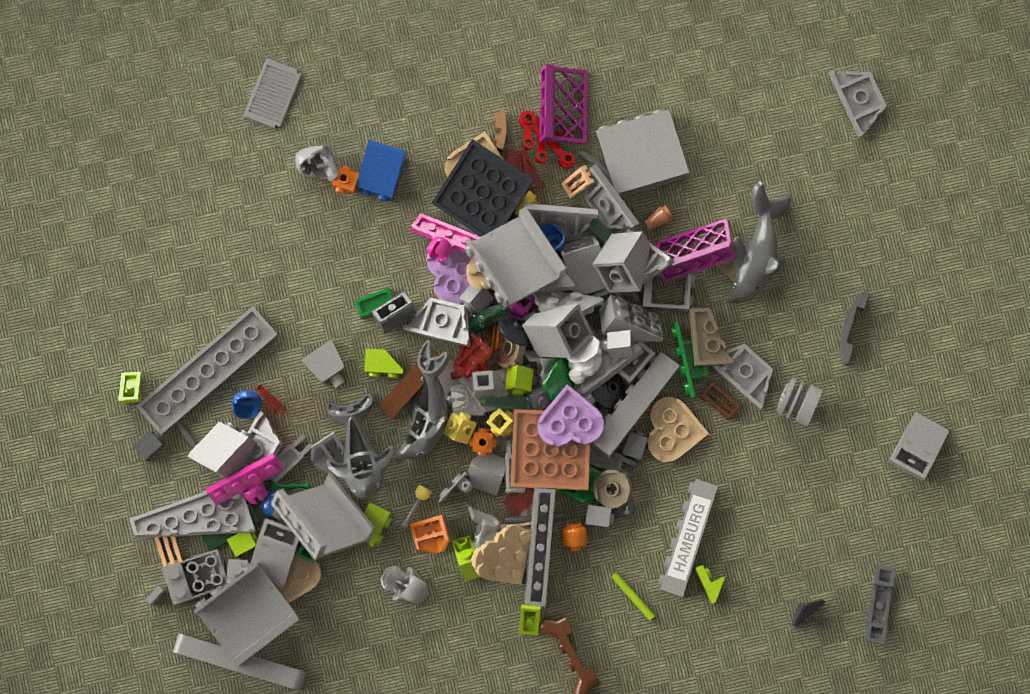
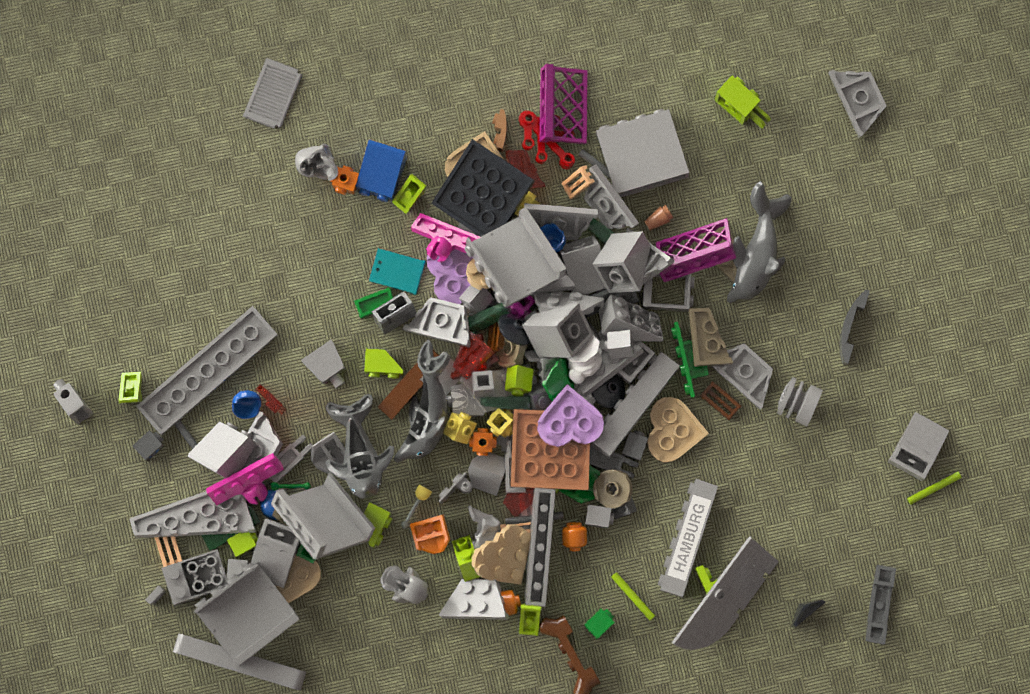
none -> light grey torso [53,379,94,425]
none -> teal container [369,248,426,295]
none -> lime slope [392,174,426,214]
none -> wing [439,579,509,620]
none -> orange head [501,590,521,616]
none -> green brick [584,608,615,639]
none -> light grey door [672,536,779,650]
none -> lime brick [715,76,771,128]
none -> lime piece [907,472,962,505]

